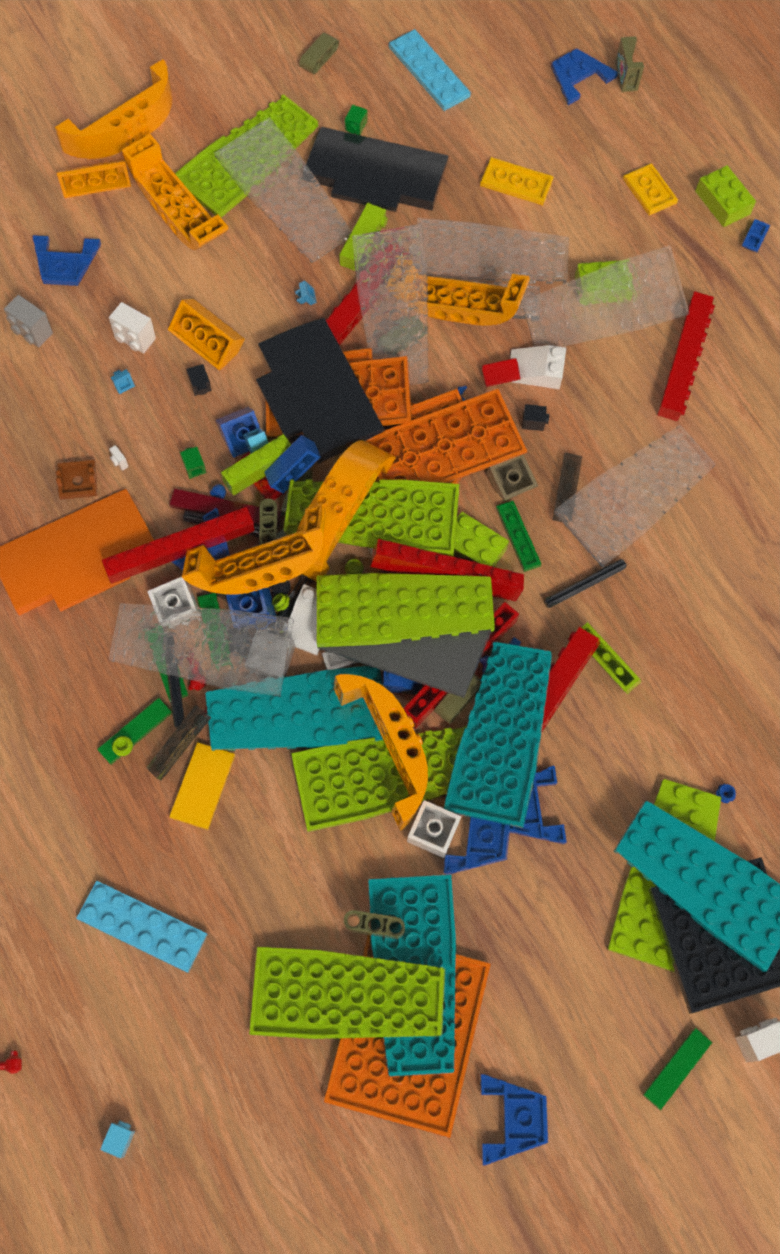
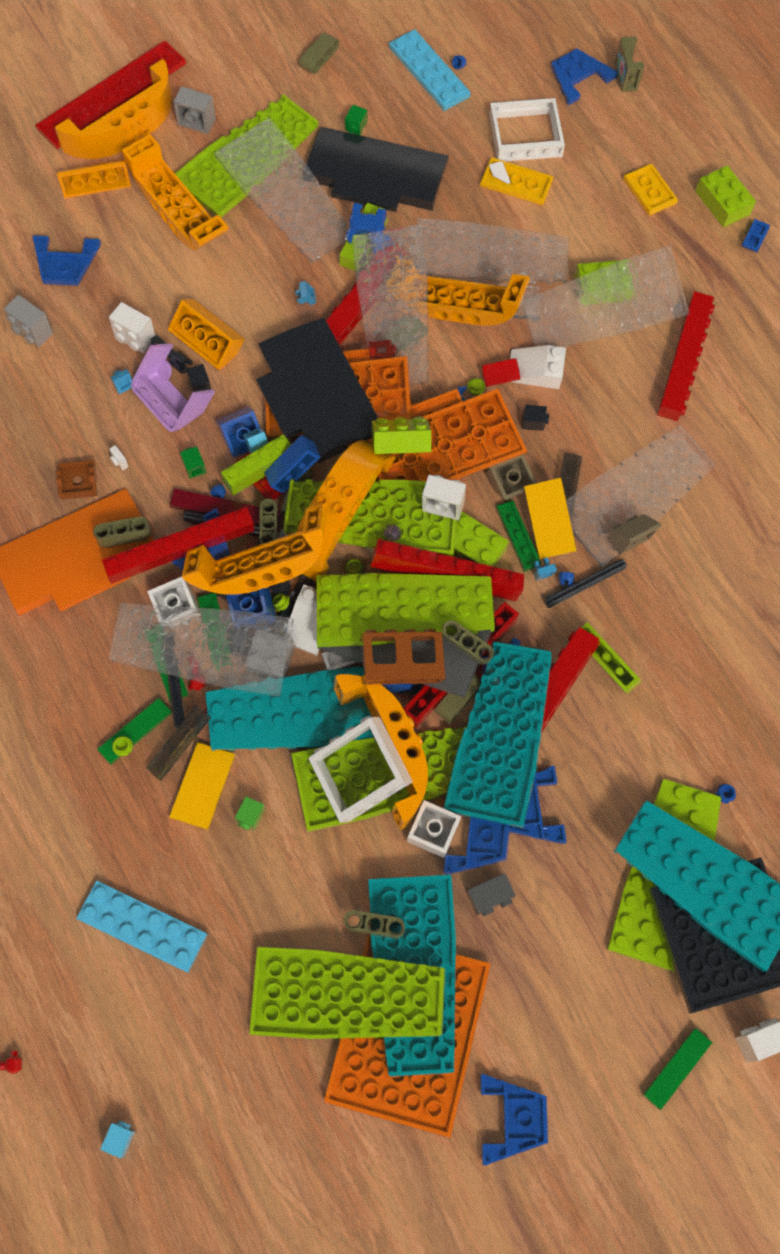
none -> red plate [35,40,186,150]
none -> olive beam [93,517,152,548]
none -> lavender windscreen [131,343,215,432]
none -> black piece [151,335,193,374]
none -> light grey brick [174,86,216,134]
none -> bright green brick [235,796,265,831]
none -> white window [309,716,413,823]
none -> blue animal [345,203,392,258]
none -> dark orange window [359,629,446,685]
none -> clear red window [369,340,397,360]
none -> lime brick [372,417,431,454]
none -> plate [383,524,401,542]
none -> white brick [422,475,466,520]
none -> olive beam [441,621,494,665]
none -> blue hinge [452,55,466,69]
none -> lime plate [467,378,485,396]
none -> dark grey brick [467,873,516,917]
none -> white window [489,98,565,161]
none -> white sticker [489,161,510,184]
none -> yellow tile [524,478,577,559]
none -> dark azure tile [534,557,557,581]
none -> blue hinge [559,572,574,586]
none -> dark tan slope [608,514,662,555]

